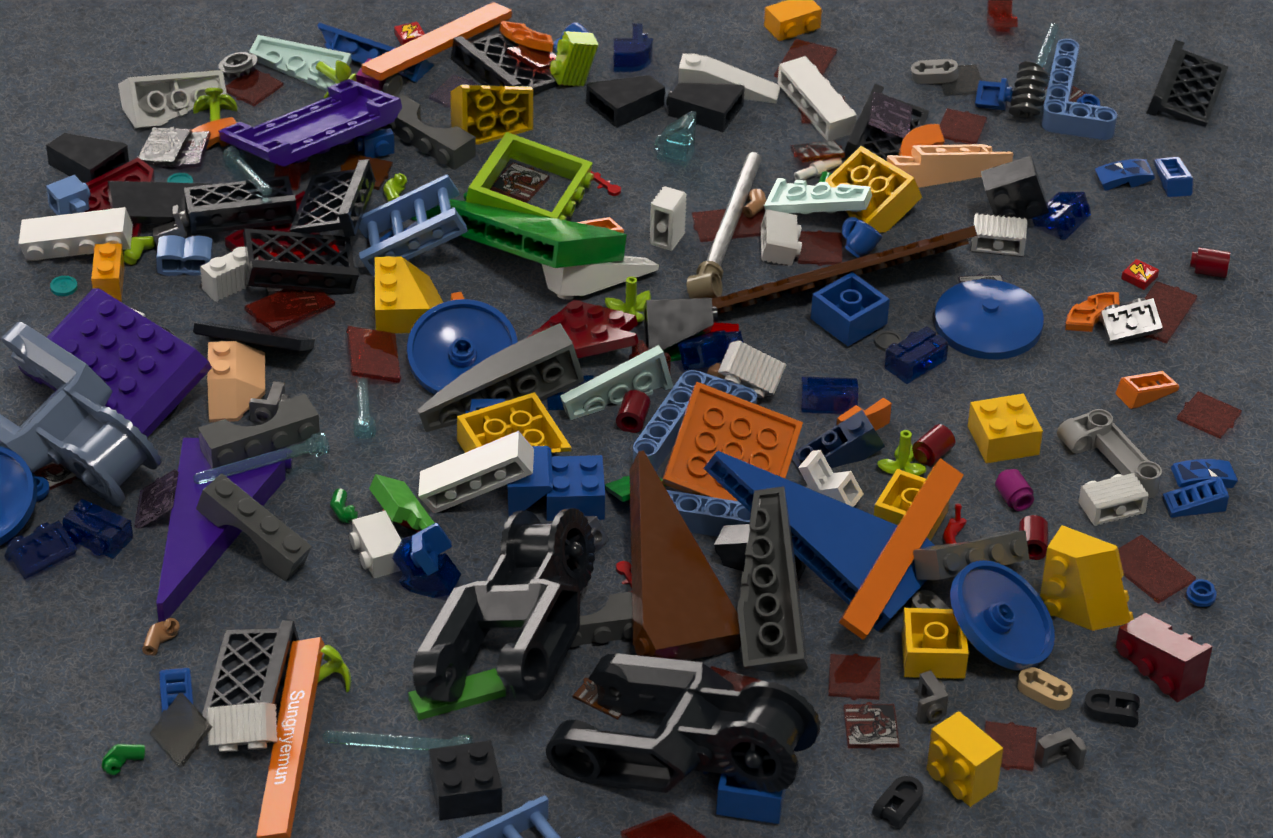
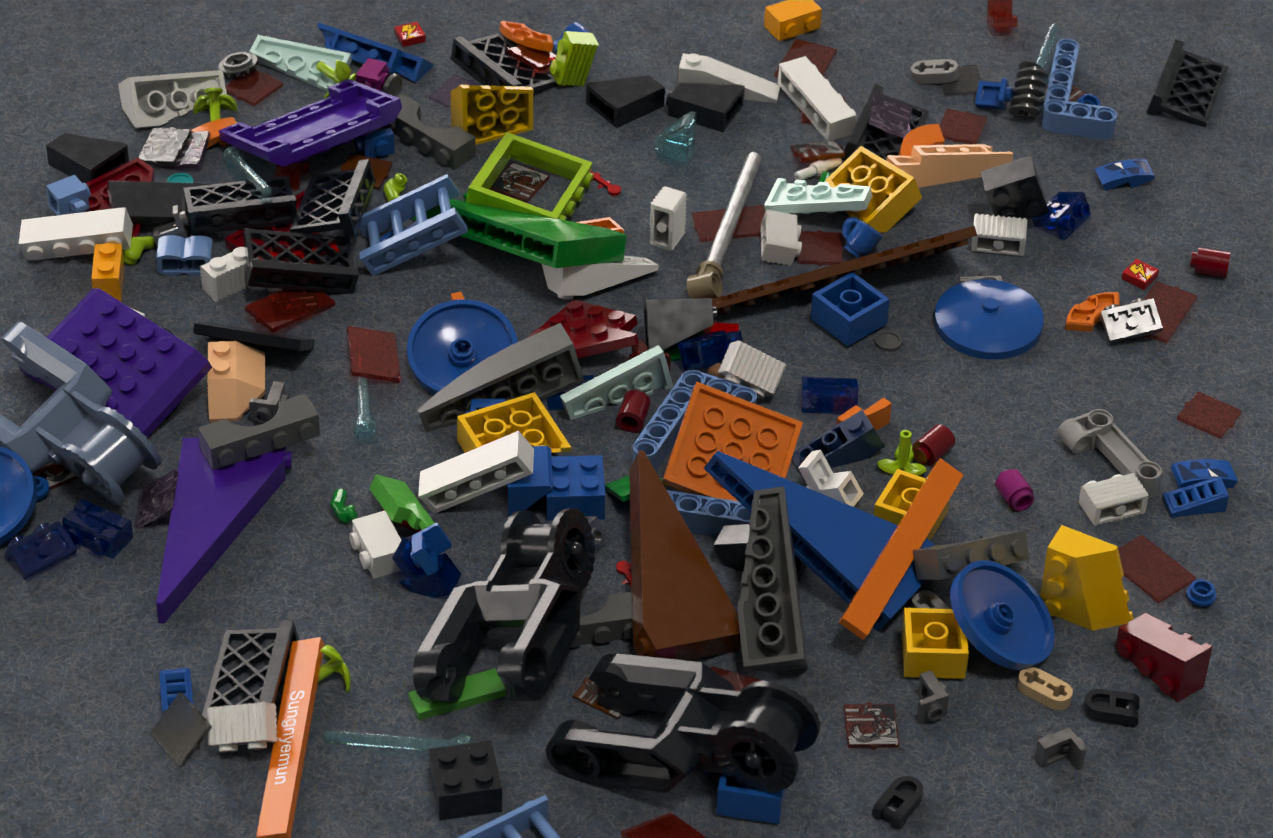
teal piece [50,276,78,296] -> none
green arm [102,744,145,775] -> none
medium nougat arm [142,618,180,656] -> none
clear light blue piece [193,431,329,484] -> none
dark grey arch [196,473,312,581] -> none
tile [362,2,512,81] -> none
yellow wedge [375,256,444,334] -> none
lime plant [605,276,651,322] -> none
clear blue brick [613,24,653,72] -> none
medium nougat arm [743,189,767,218] -> none
clear red piece [829,653,881,700] -> none
clear blue brick [885,326,949,384] -> none
yellow brick [926,711,1003,807] -> none
red piece [943,504,967,544] -> none
yellow brick [968,393,1043,463] -> none
clear red piece [985,721,1037,771] -> none
dark red brick [1019,515,1048,560] -> none
orange slope [1116,371,1180,409] -> none
blue slope [1154,157,1193,197] -> none

